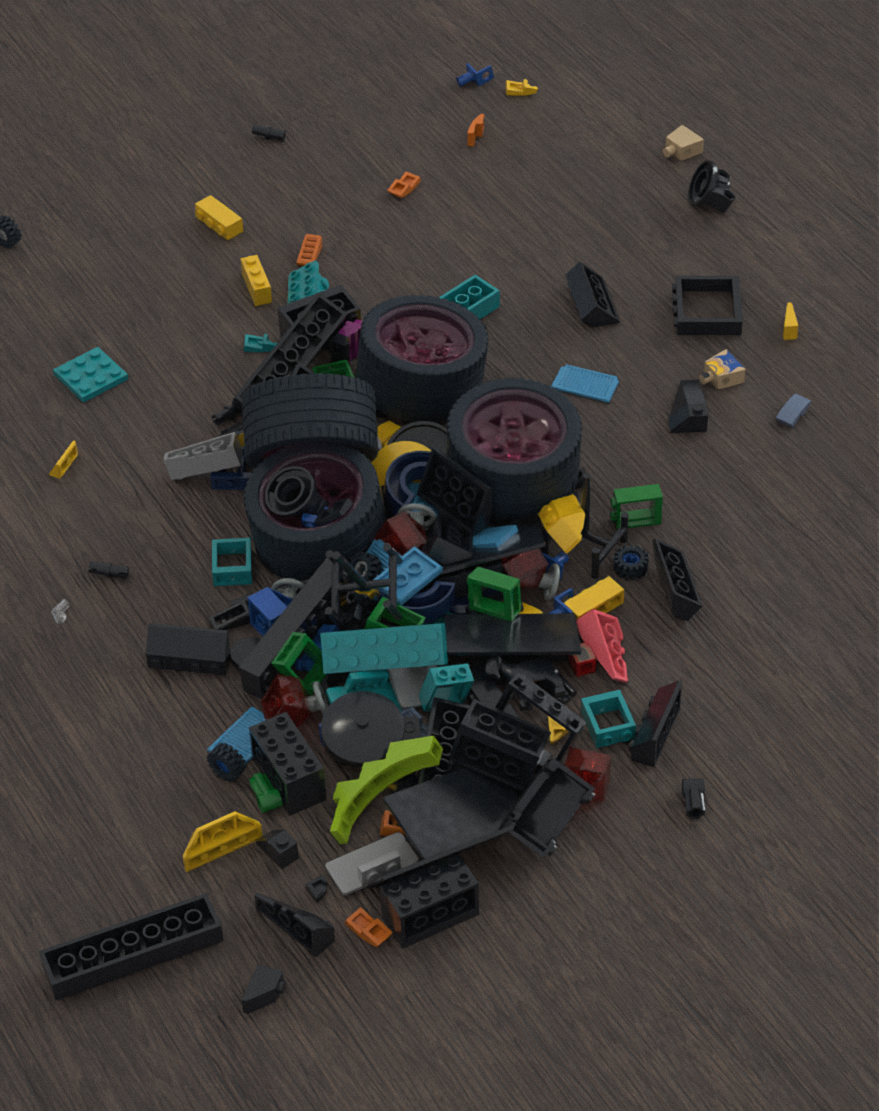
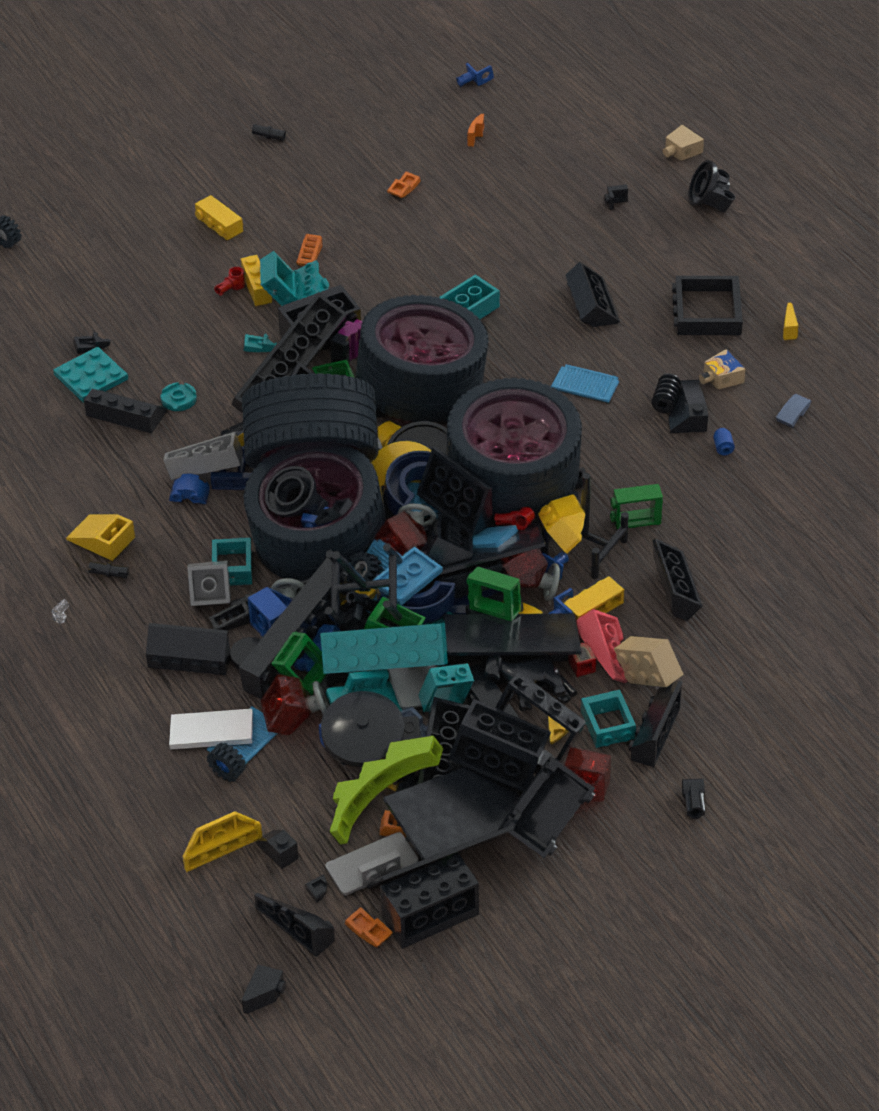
black brick [39,893,223,1001] -> none
yellow slope [49,441,78,478] -> none
black pin [212,405,240,425] -> none
black brick [249,712,327,816] -> none
green piece [249,772,283,813] -> none
yellow slope [505,79,538,96] -> none
black bush [613,545,649,580] -> none
none -> yellow slope [66,514,135,561]
none -> black slope [73,332,111,353]
none -> black slope [84,389,168,434]
none -> teal tile [161,382,197,411]
none -> blue cylinder [169,473,210,504]
none -> white tile [169,709,253,750]
none -> light grey brick [187,561,231,606]
none -> red pin [214,267,245,296]
none -> teal window [260,251,296,306]
none -> red pin [494,507,535,530]
none -> black bracket [604,184,628,210]
none -> tan brick [614,636,684,687]
none -> black piece [651,373,681,413]
none -> blue brick [713,428,735,455]

